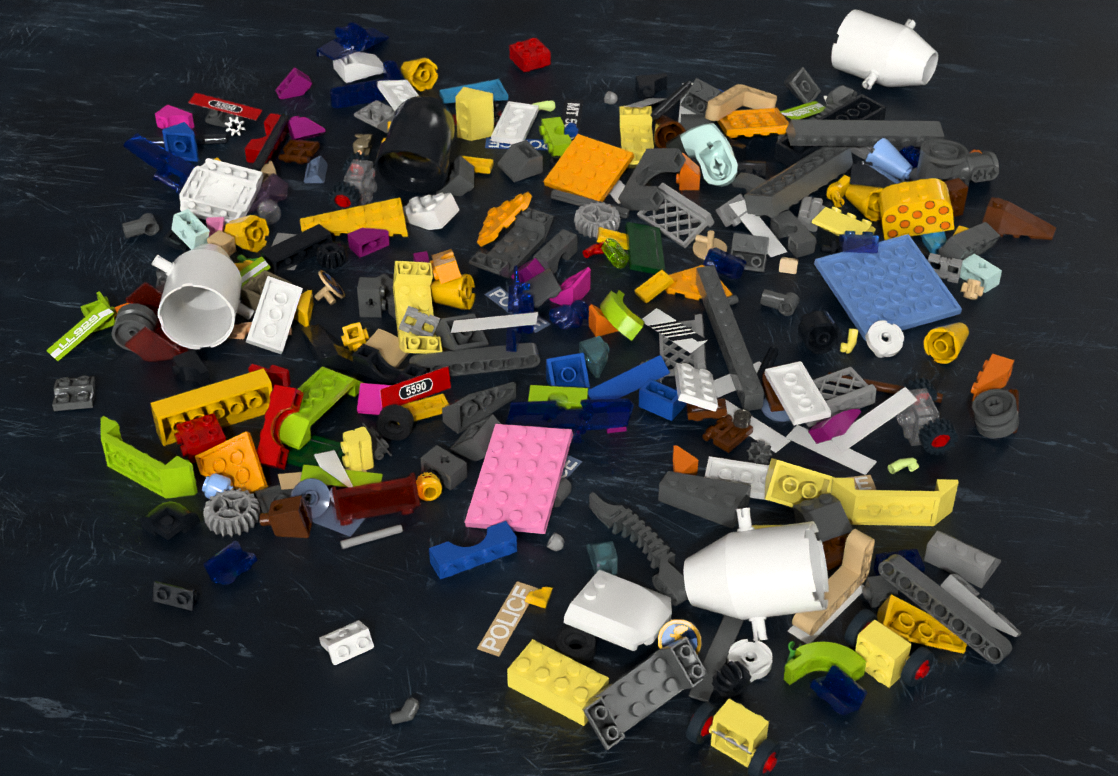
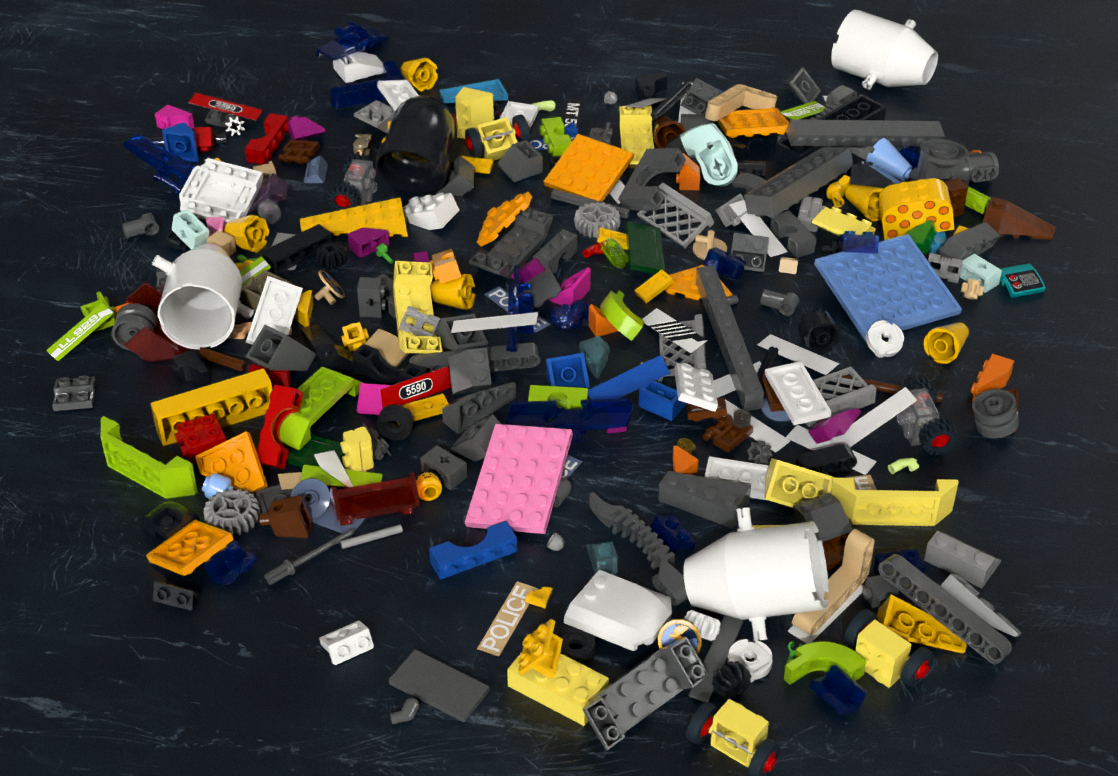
black axle [252,114,289,171] -> none
magenta slope [275,67,312,99] -> none
red brick [509,38,551,72] -> none
light yellow arm [840,328,858,354] -> none
none -> light orange plate [146,520,234,576]
none -> red brick [194,127,214,153]
none -> reddish brown axle [195,347,246,372]
none -> dark grey slope [246,325,316,371]
none -> dark grey piece [264,528,355,585]
none -> bright green hand [376,243,394,264]
none -> dark grey tile [389,649,490,723]
none -> dark grey slope [448,348,492,395]
none -> brick [465,114,530,160]
none -> yellow bracket [518,619,563,679]
none -> dark grey bracket [589,122,613,145]
none -> clear blue bracket [650,515,697,554]
none -> clear yellow plate [677,438,696,455]
none -> white gear [684,610,721,641]
none -> white sticker [758,334,839,375]
none -> black beam [796,444,857,475]
none -> green slope [906,220,936,254]
none -> lime bracket [965,186,991,214]
none -> slope [1000,263,1046,298]

